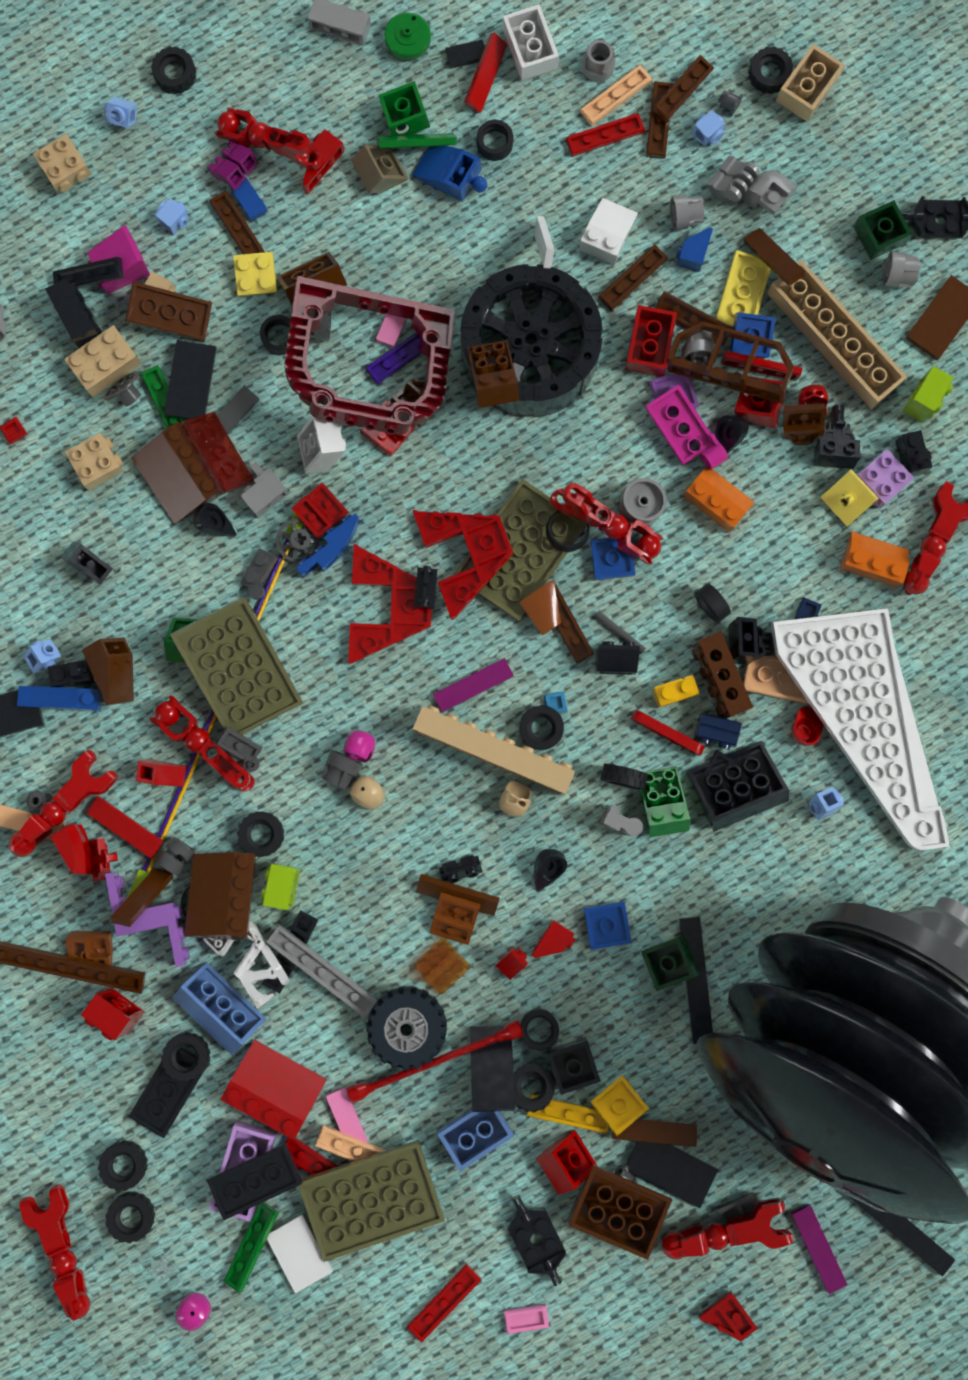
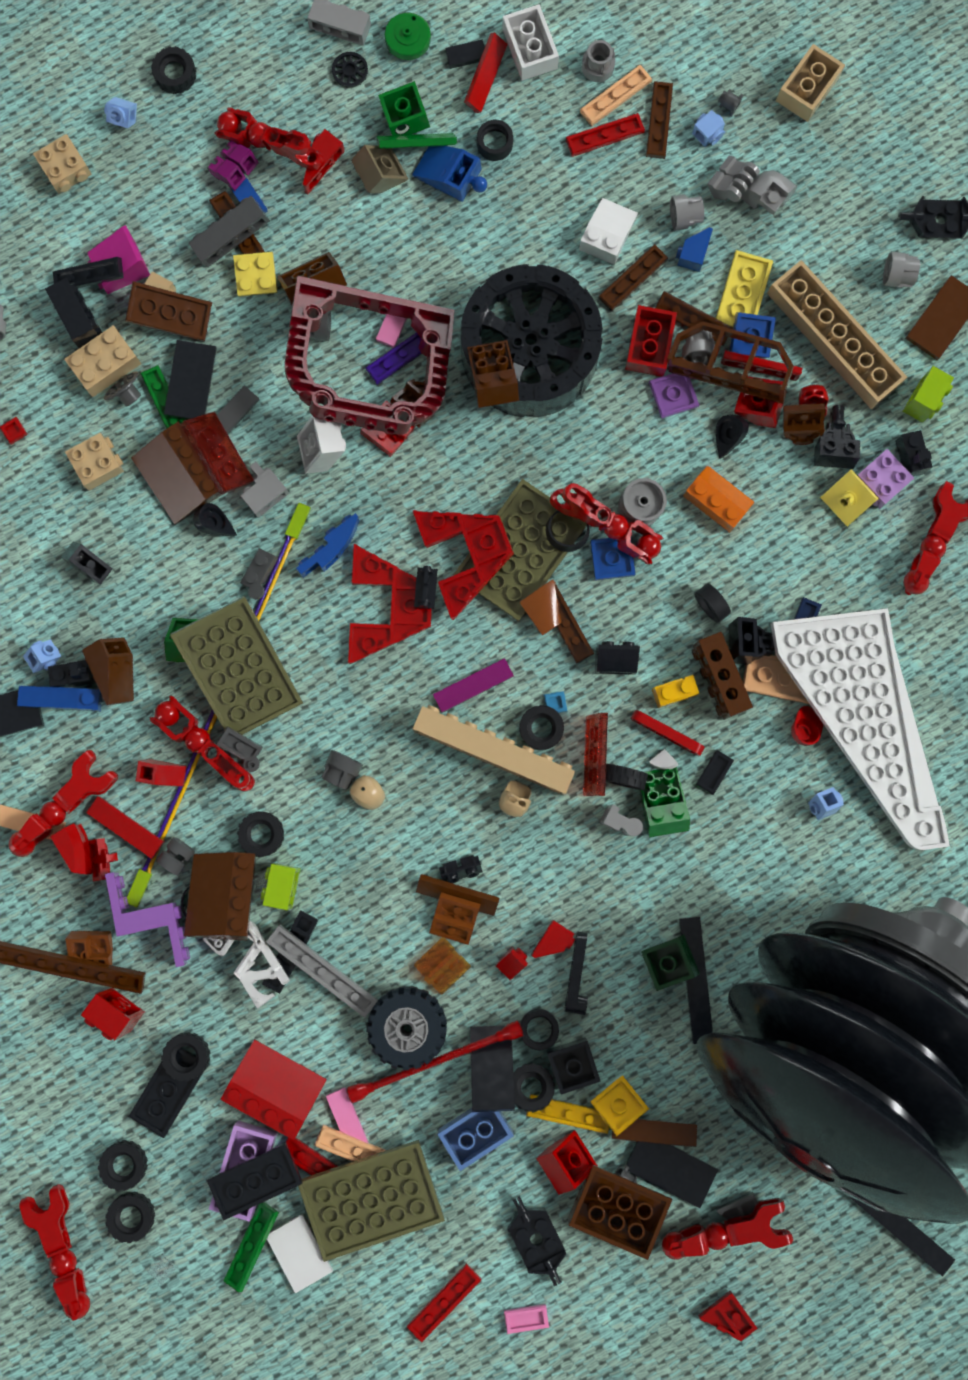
dark grey brick [26,790,52,811] -> none
reddish brown tile [110,868,174,927] -> none
light blue brick [155,198,189,235] -> none
medium blue slope [172,962,266,1056] -> none
dark pink helmet [175,1292,211,1331] -> none
black tyre [260,314,290,356] -> none
dark grey wheel [276,519,319,563] -> none
red slope [291,482,350,539] -> none
dark pink helmet [343,730,376,762] -> none
white tile [534,216,554,268] -> none
black piece [534,849,567,892] -> none
blue plate [584,902,632,950] -> none
dark grey bar [594,611,646,654] -> none
dark pink hinge [645,384,728,470] -> none
reddish brown tile [652,55,714,123] -> none
black slope [687,741,789,832] -> none
dark blue brick [694,713,742,750] -> none
reddish brown tile [743,228,806,286] -> none
black tyre [748,46,793,94] -> none
magenta tile [791,1204,848,1294] -> none
orange slope [840,531,909,588] -> none
dark green brick [853,200,912,260] -> none
none -> dark grey brick [189,196,270,267]
none -> black wheel [332,52,368,88]
none -> black beam [564,931,588,1015]
none -> clear red tile [583,712,608,797]
none -> white tile [649,749,678,769]

